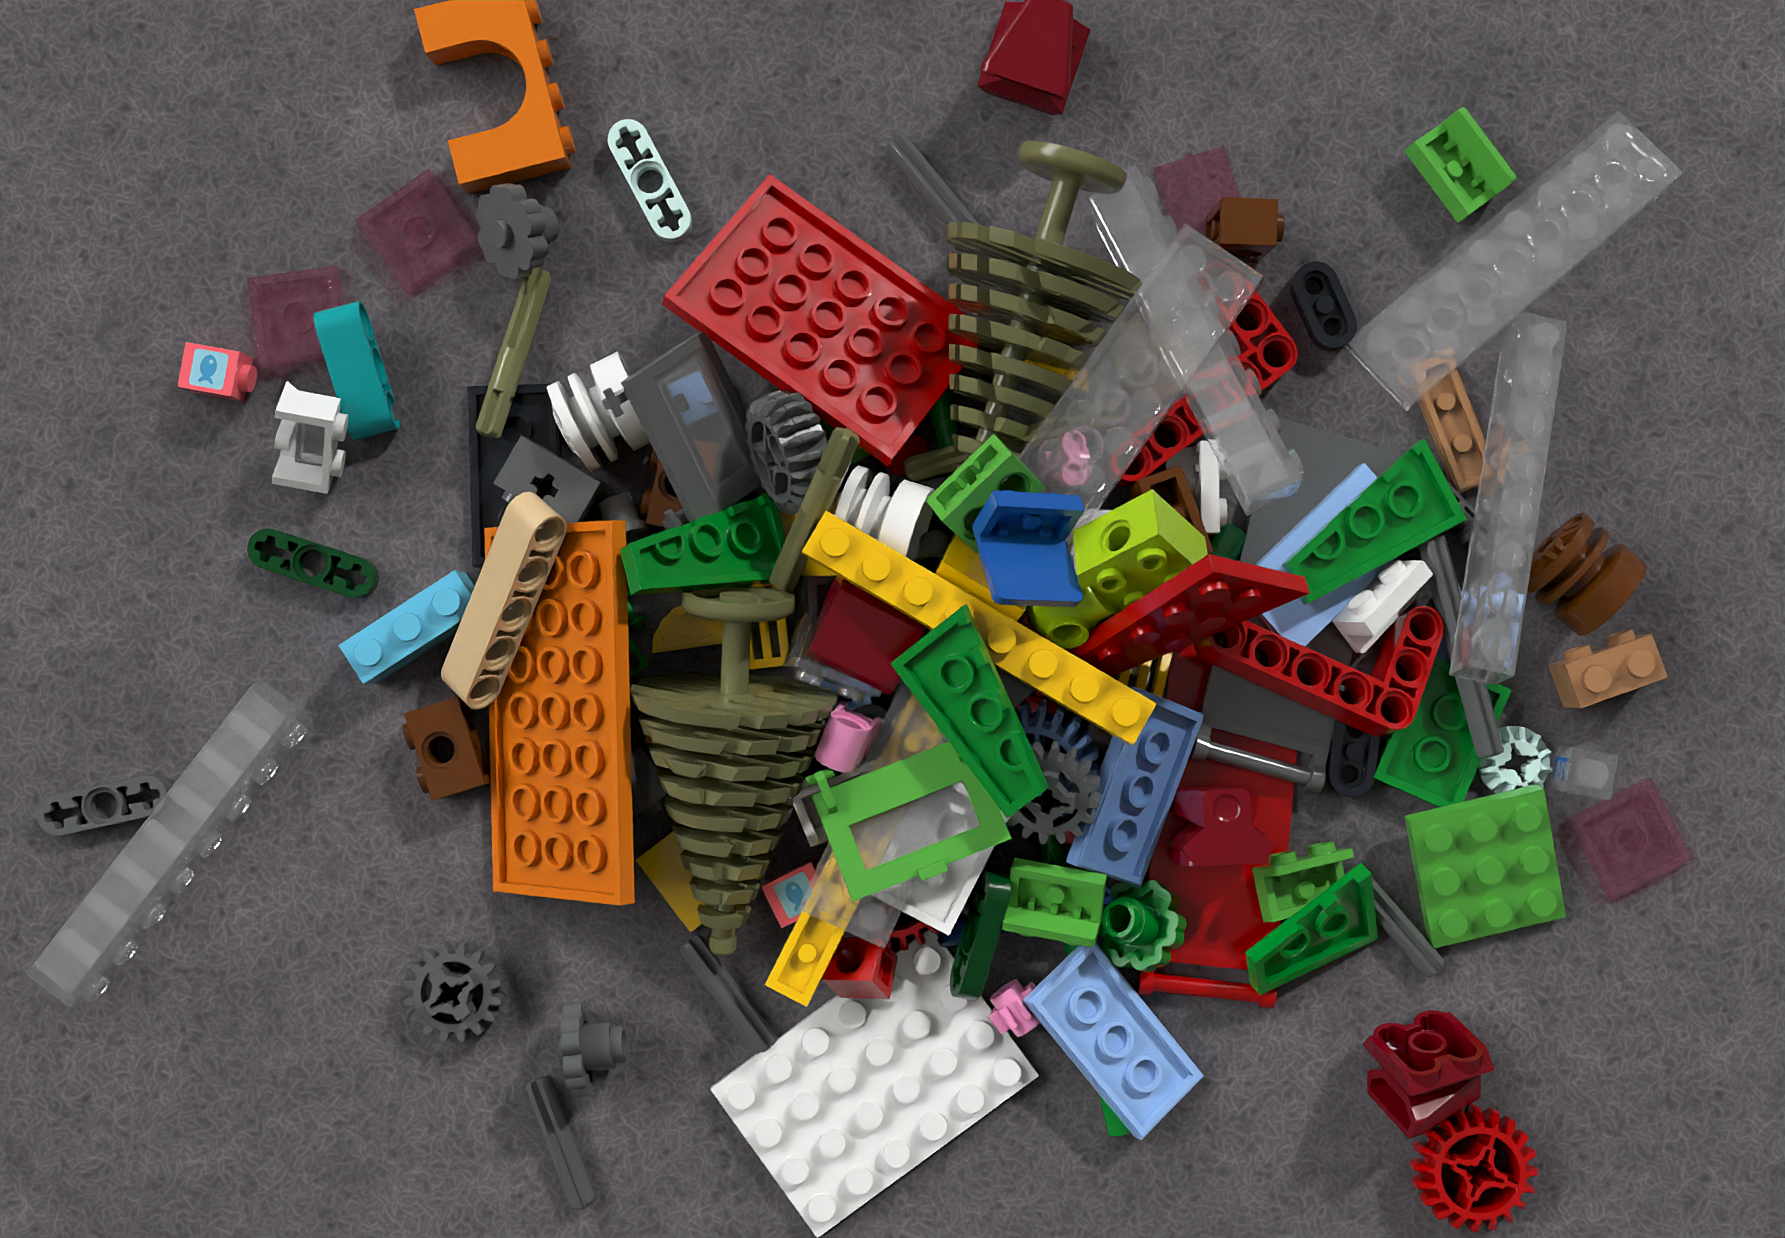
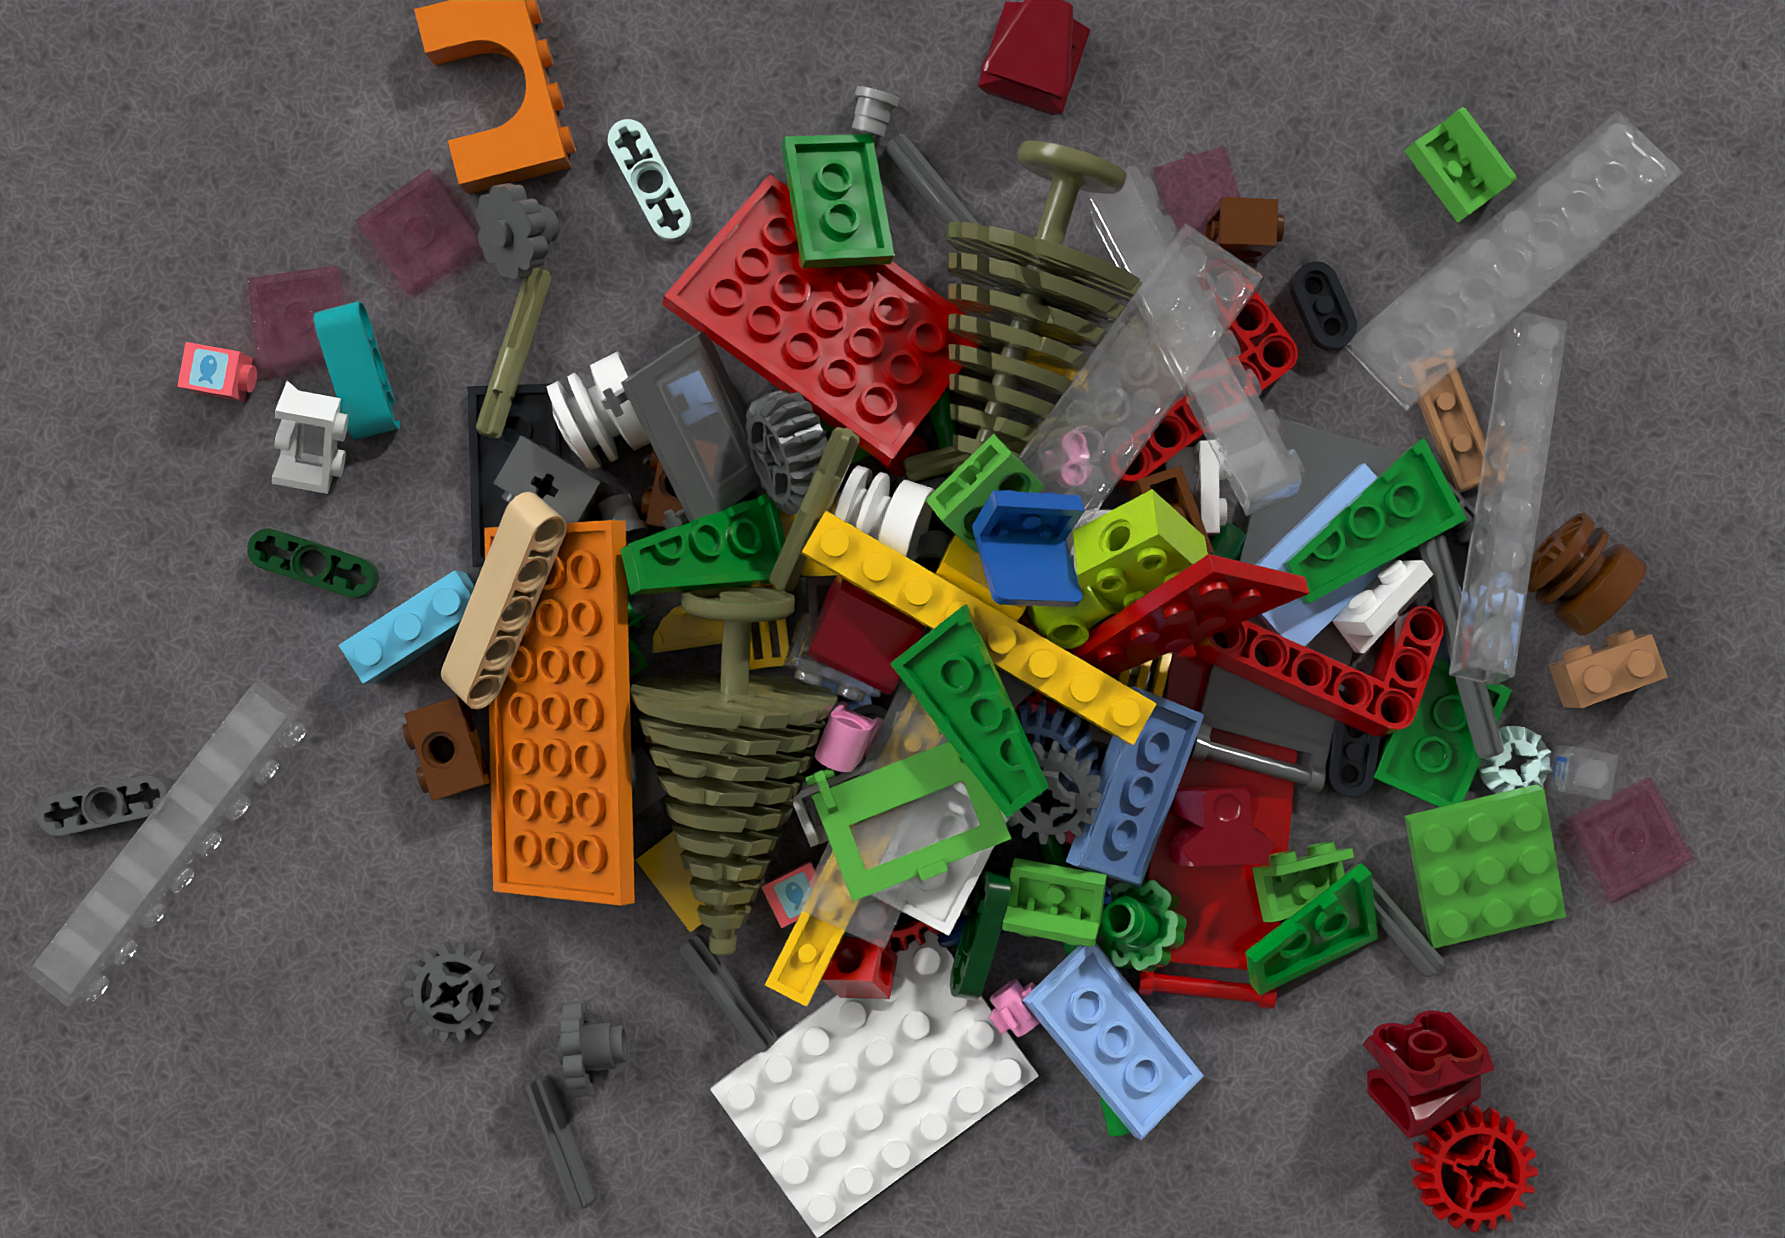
none -> green plate [781,134,895,269]
none -> light grey piece [852,86,900,138]

